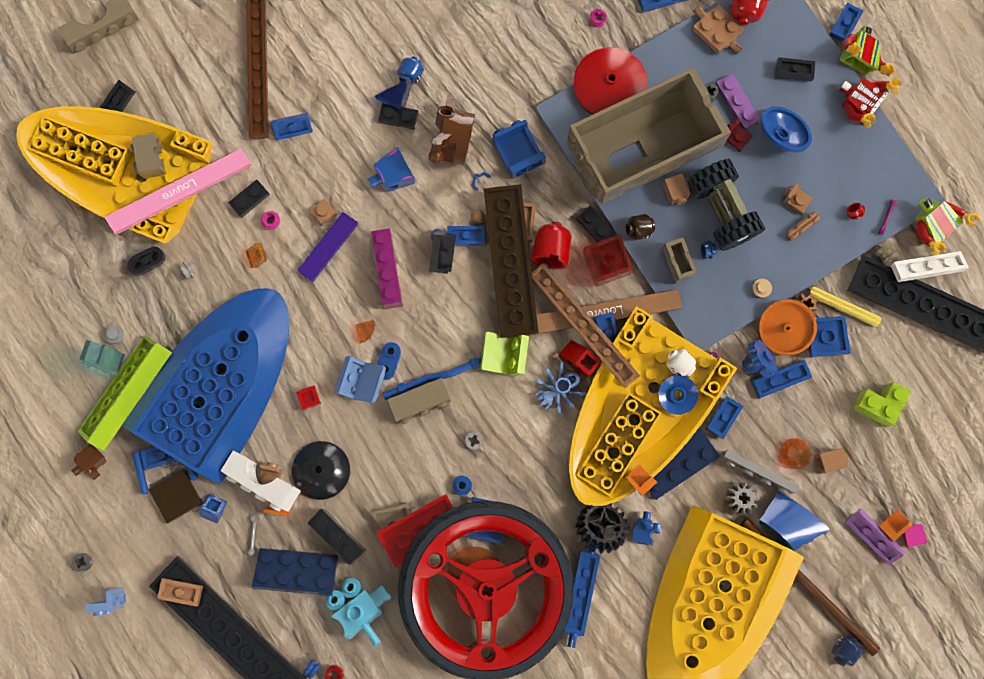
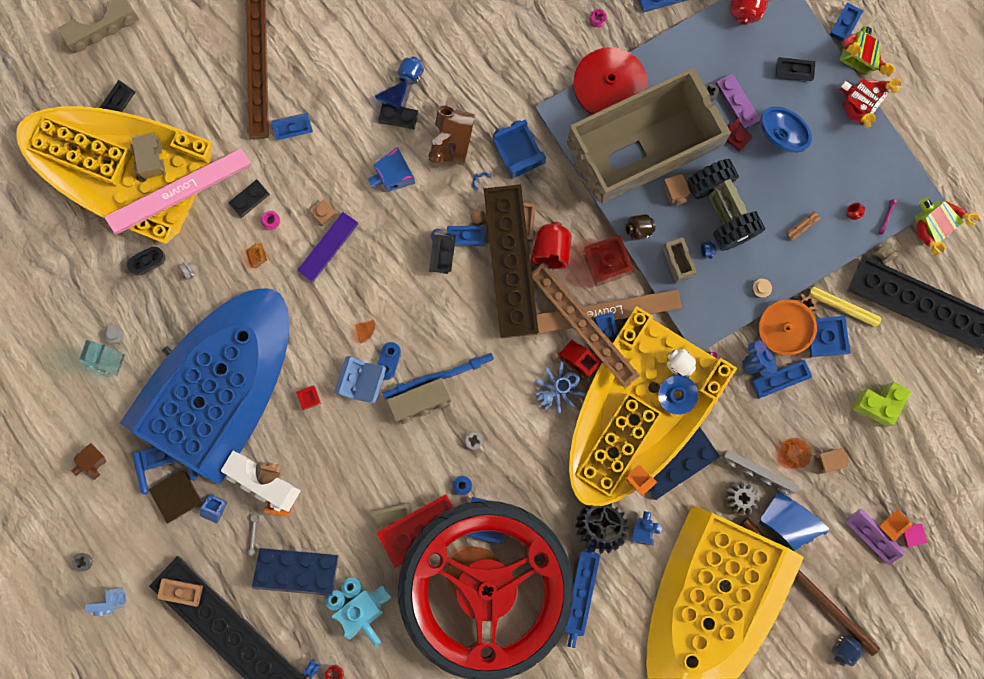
lime arch [78,335,172,451] -> none
black dish [292,441,350,500] -> none
black brick [308,508,366,565] -> none
magenta brick [371,228,403,309] -> none
lime bracket [480,332,529,376] -> none
black plate [576,205,616,246] -> none
medium nougat plate [692,4,744,54] -> none
blue plate [706,396,743,439] -> none
medium nougat bracket [782,183,813,215] -> none
white plate [891,251,969,282] -> none

